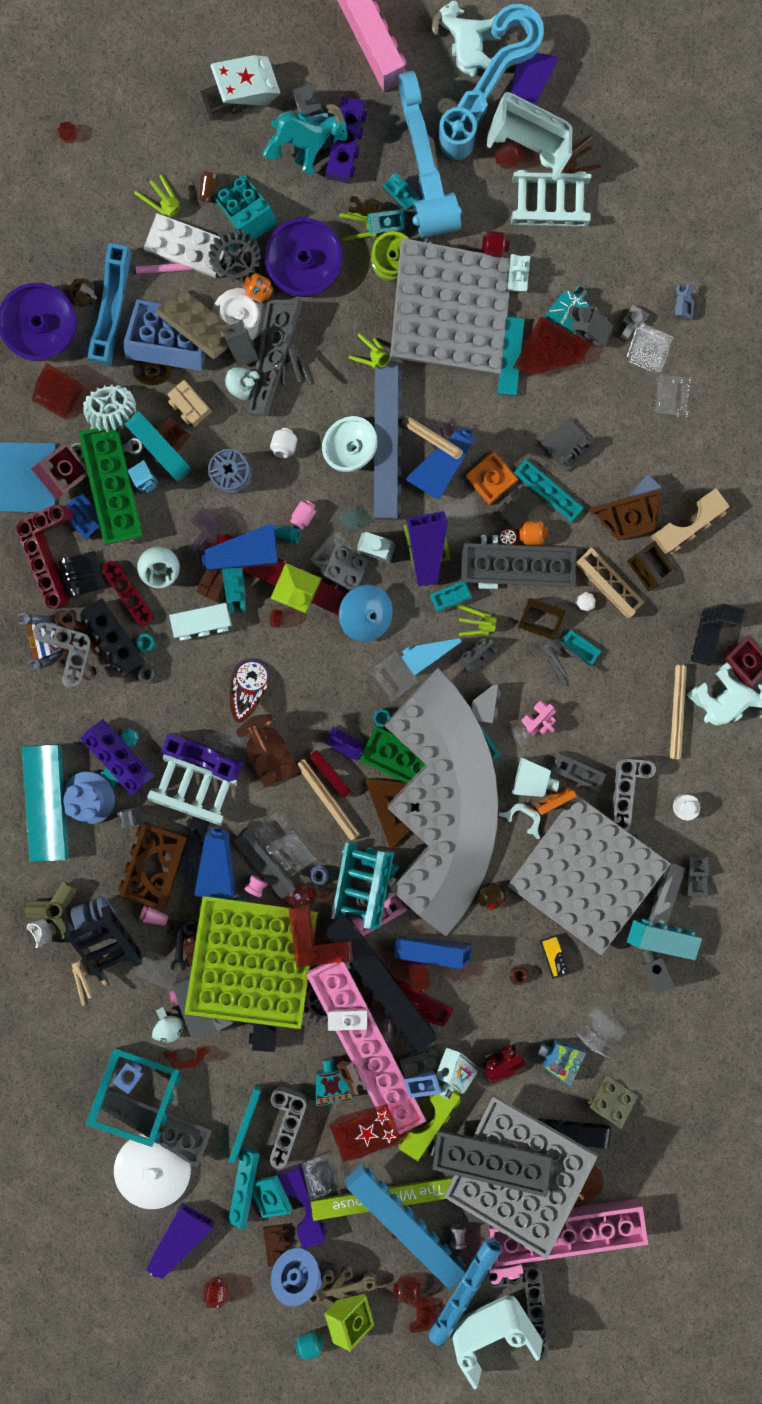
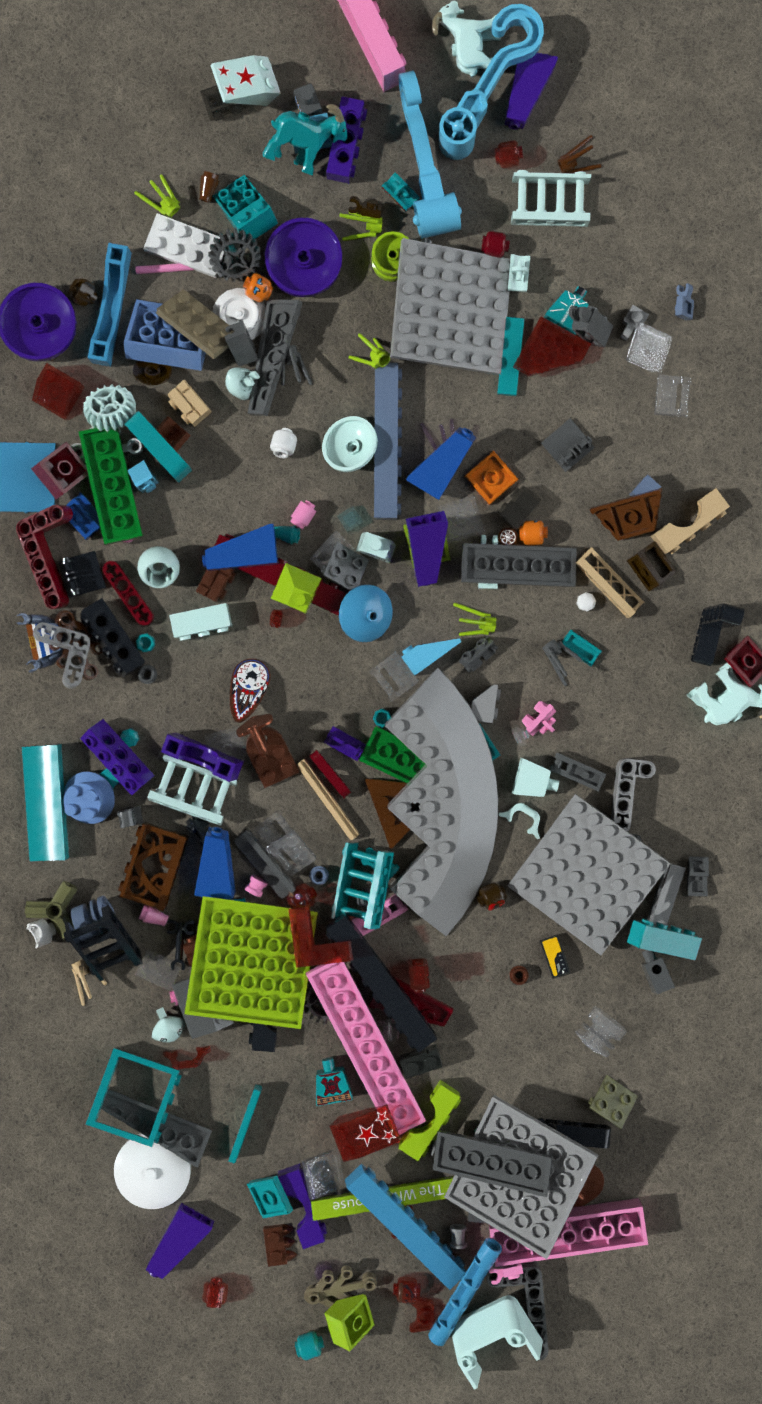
clear red tile [57,121,78,143] -> none
medium blue brick [112,1062,144,1094] -> none
clear purple brick [190,507,221,553] -> none
sand blue wheel [208,449,252,494] -> none
teal hinge [222,567,246,613] -> none
teal plate [228,1146,260,1229] -> none
light grey beam [270,1086,307,1169] -> none
medium blue piece [271,1248,322,1307] -> none
white plate [328,1008,367,1031] -> none
reddish brown plate [337,1061,366,1095] -> none
teal slope [368,209,405,234] -> none
blue slope [392,936,472,969] -> none
tan axle [402,416,463,459] -> none
medium blue slope [404,1070,442,1098] -> none
teal plate [430,582,473,613] -> none
light aqua torso [436,1048,480,1100] -> none
dark red plate [483,1045,527,1084] -> none
light aqua windscreen [487,92,572,181] -> none
teal tile [514,459,584,523] -> none
dark brown tile [518,598,566,640] -> none
orange tile [535,787,577,815] -> none
torso [537,1040,586,1086] -> none
tan axle [670,665,687,759] -> none
white piece [673,794,701,821] -> none

